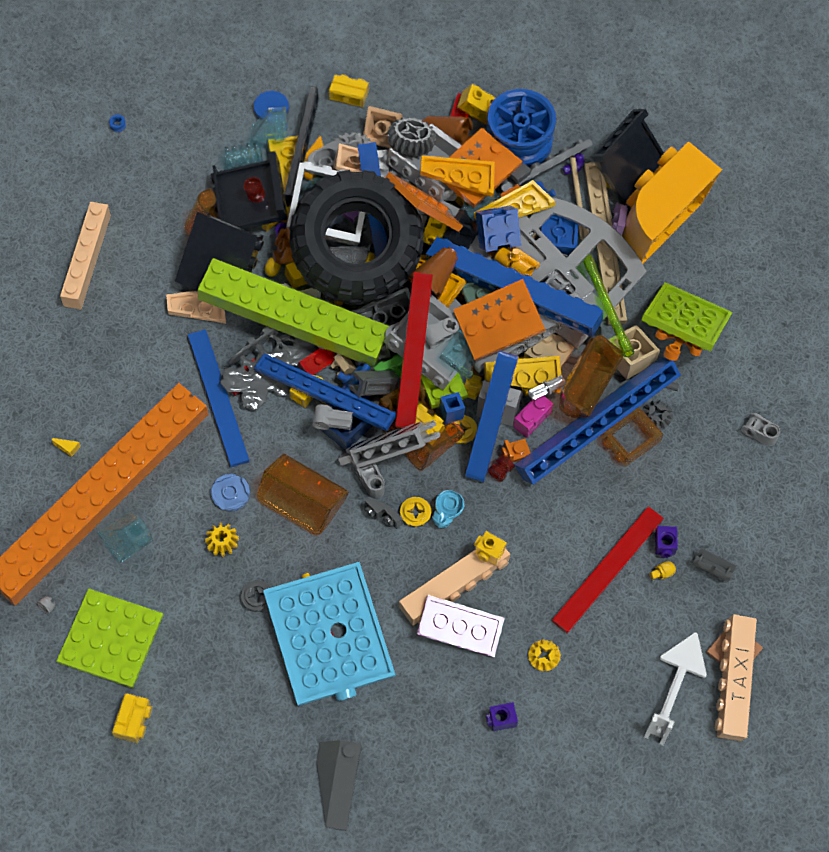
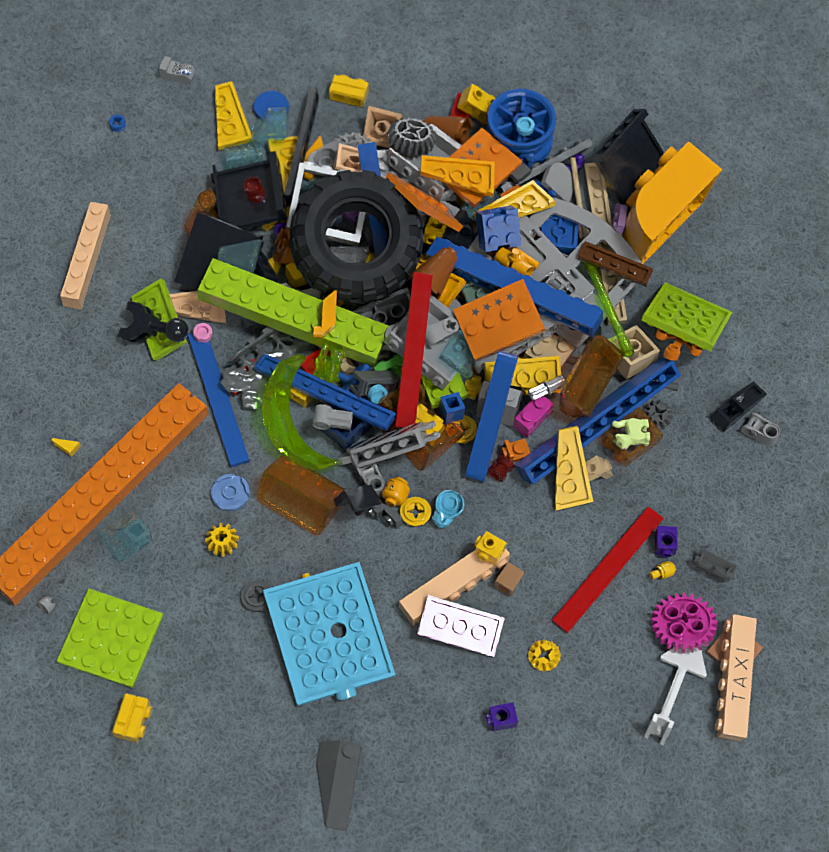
none -> black piece [118,301,189,343]
none -> lime plate [131,278,187,361]
none -> light grey leg [159,56,196,84]
none -> bright pink tile [193,323,213,343]
none -> yellow wing [215,81,253,150]
none -> clear light blue wing [217,239,262,274]
none -> black plate [253,251,280,283]
none -> clear neon green windscreen [262,354,343,470]
none -> light orange piece [313,290,337,338]
none -> clear neon green animal [313,343,346,383]
none -> black panel [333,484,382,516]
none -> medium azure tile [367,384,388,404]
none -> light orange head [382,477,410,507]
none -> medium nougat panel [494,562,524,597]
none -> medium azure tile [516,117,534,136]
none -> blue bush [518,152,536,168]
none -> light grey tile [541,162,574,202]
none -> yellow wing [554,426,593,511]
none -> reddish brown tile [577,241,654,287]
none -> tan bracket [585,455,613,482]
none -> yellowish green animal [612,418,650,450]
none -> dark pink gear [651,592,718,654]
none -> black slope [711,381,767,432]

